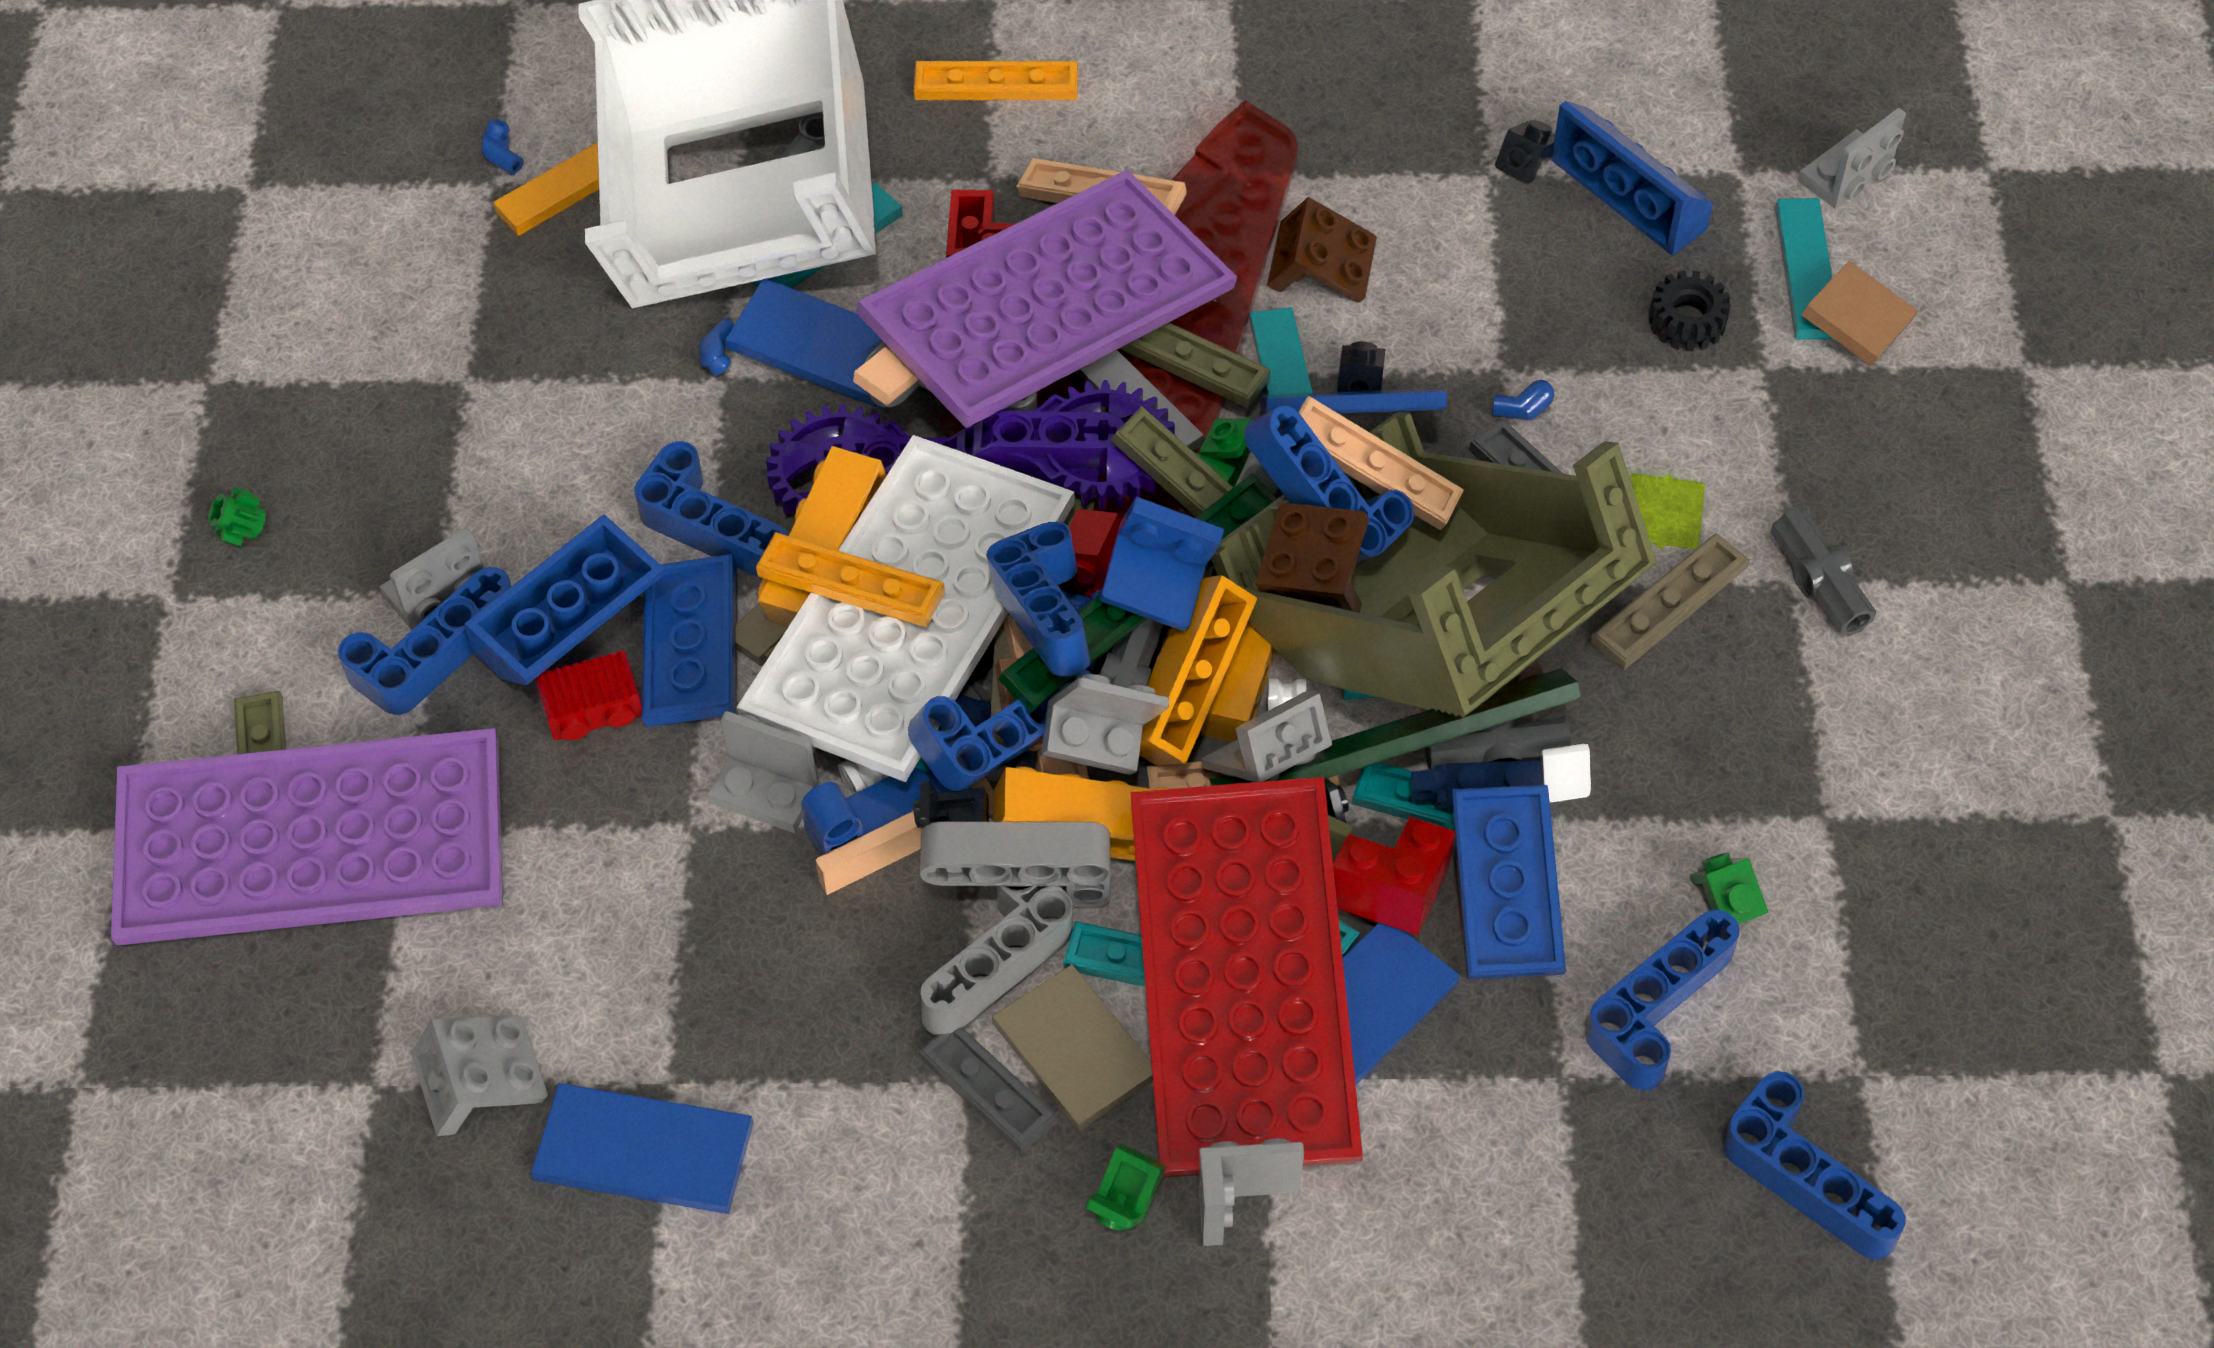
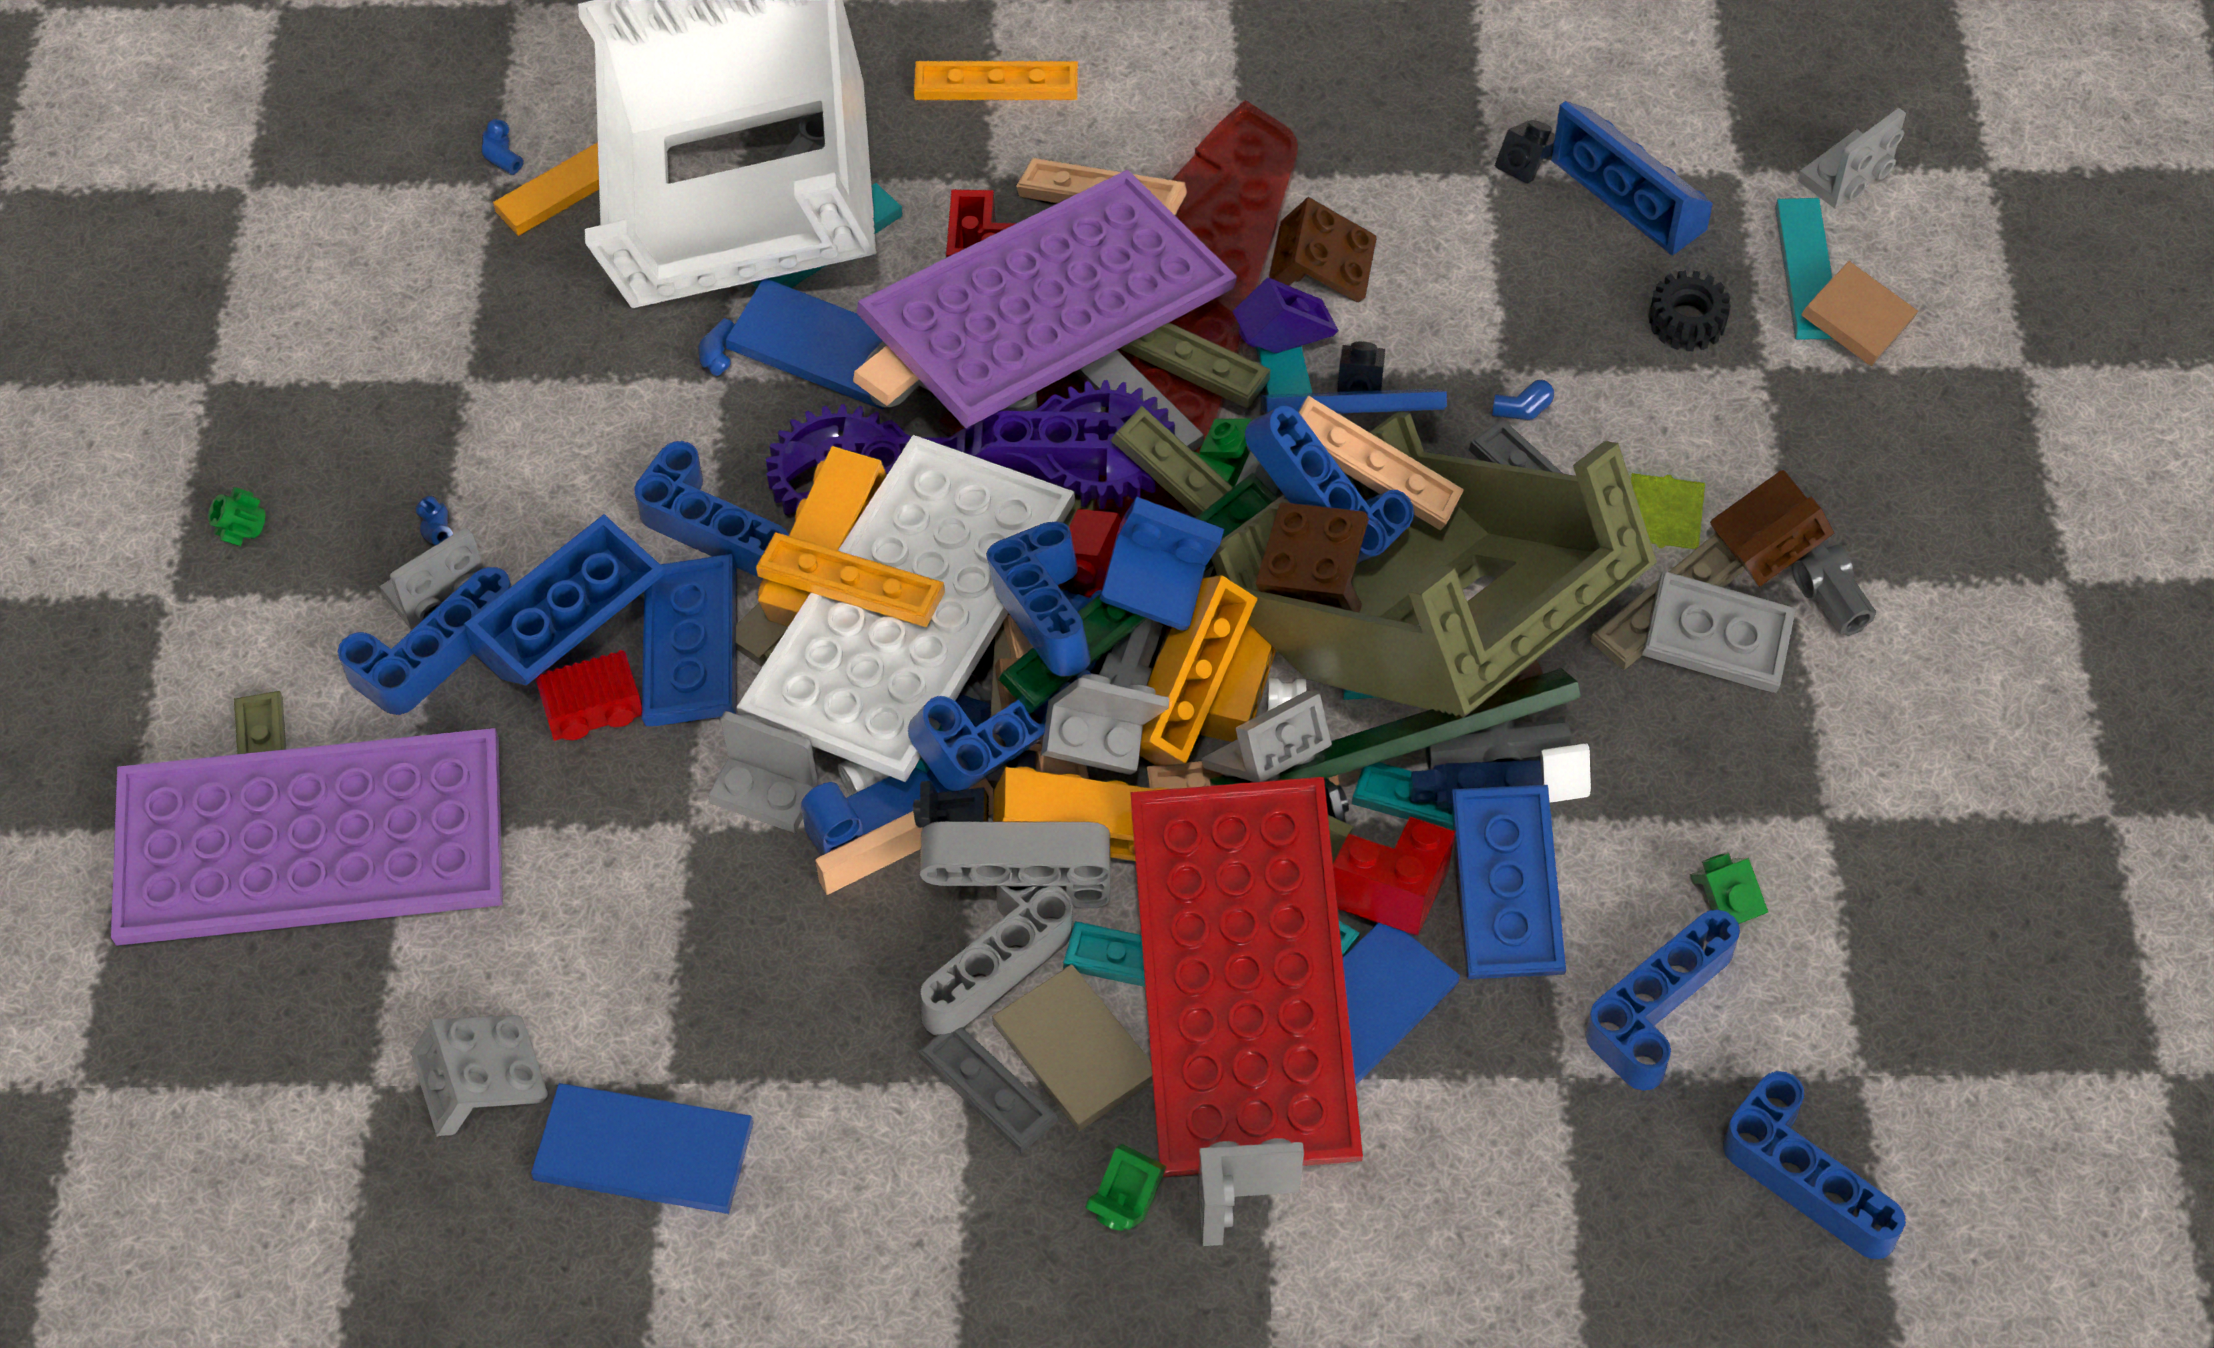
none -> blue arm [416,496,453,546]
none -> dark purple slope [1232,277,1339,353]
none -> light grey tile [1642,571,1796,693]
none -> reddish brown bracket [1710,470,1835,587]

